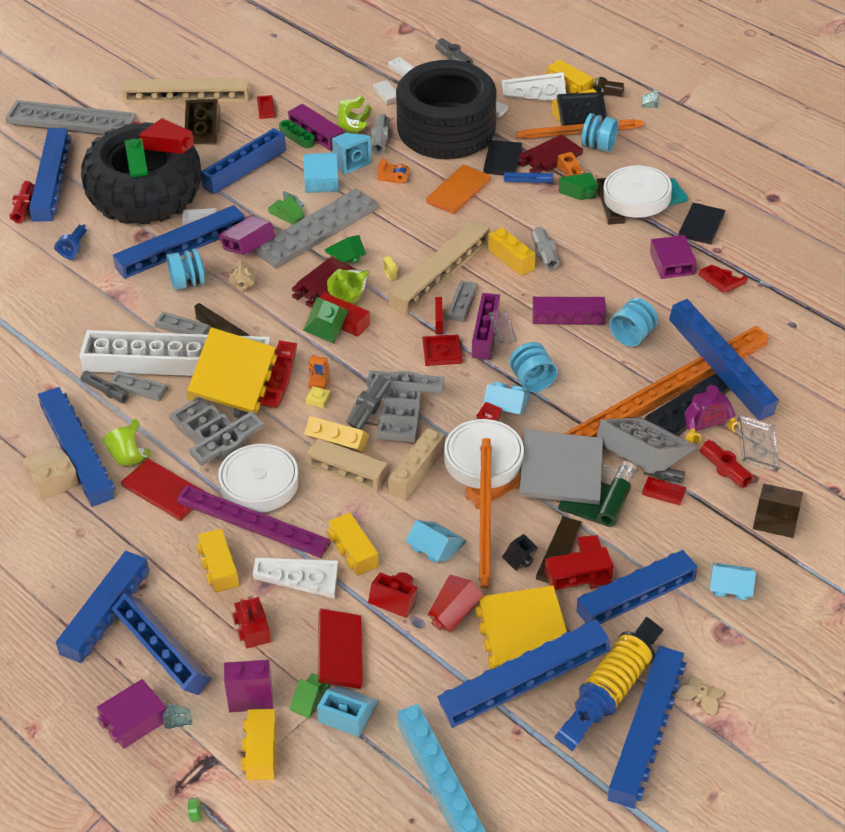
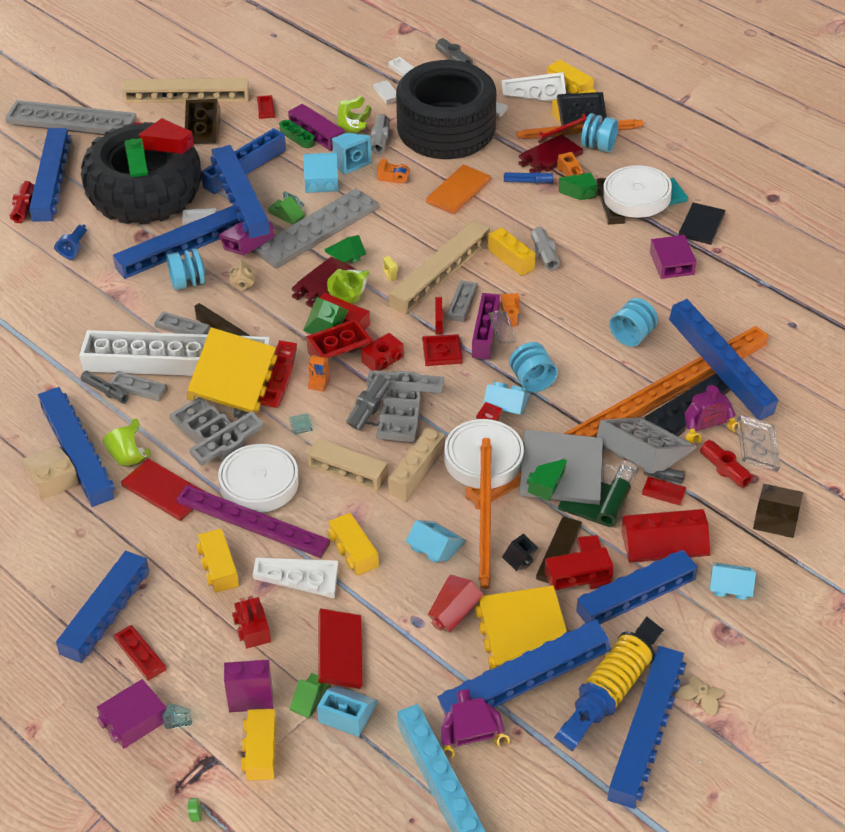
blue brick [112,593,212,695] -> none
yellow brick [304,416,369,453] -> none
light yellow plate [306,386,331,408] -> none
red brick [368,572,418,618] -> none
black tile [483,140,522,175] -> none
magenta brick [532,296,606,325] -> none
dark brown piece [593,77,624,97] -> none
clear light blue slope [641,90,659,108] -> none
red wing [698,265,748,293] -> none
none -> red tile [113,625,166,681]
none -> blue brick [210,145,270,239]
none -> clear light blue tile [289,413,313,435]
none -> red slope [306,319,373,359]
none -> red brick [361,333,404,371]
none -> magenta torso [441,689,510,758]
none -> orange leg [500,293,519,327]
none -> green slope [526,459,567,501]
none -> red piece [538,114,587,142]
none -> red slope [621,509,711,563]

